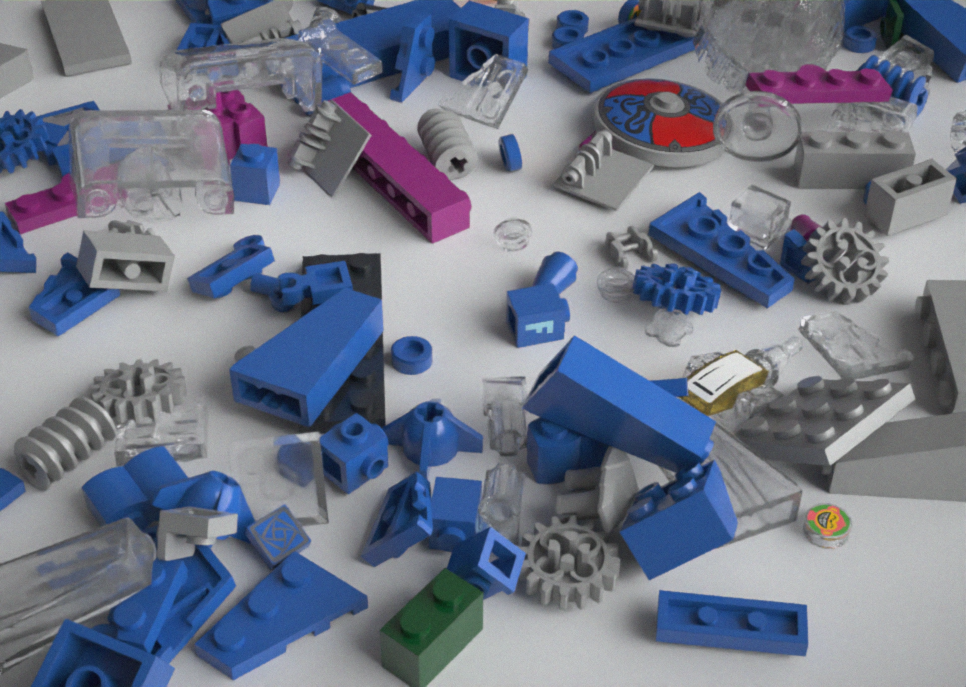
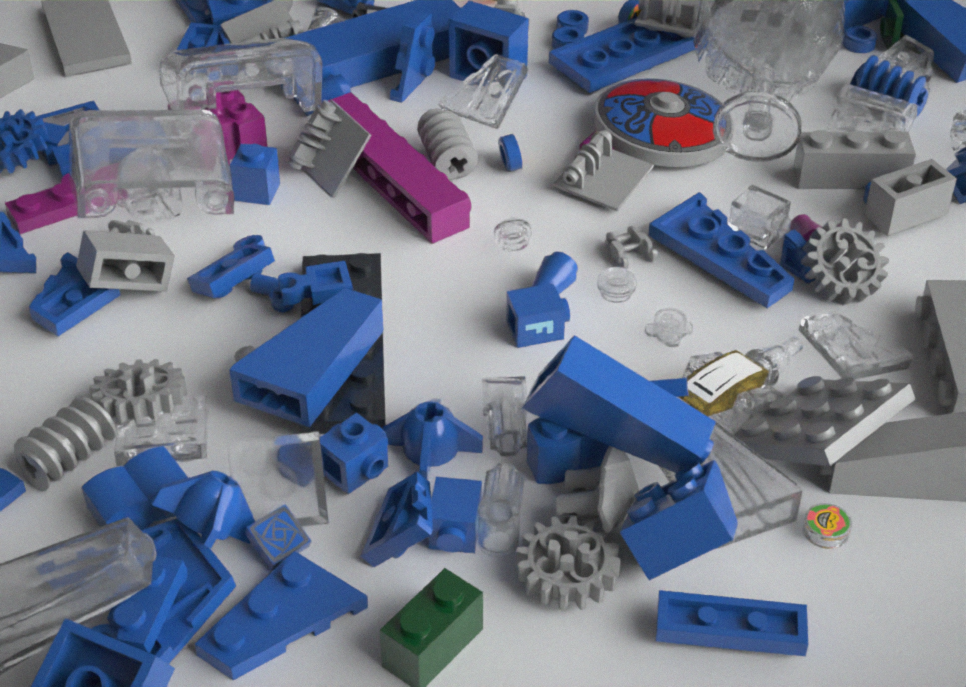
light grey bracket [156,506,238,561] -> none
clear plate [298,19,382,85] -> none
blue tile [391,336,433,375] -> none
blue brick [446,527,526,600] -> none
blue gear [632,264,722,315] -> none
magenta hinge [745,64,893,104] -> none

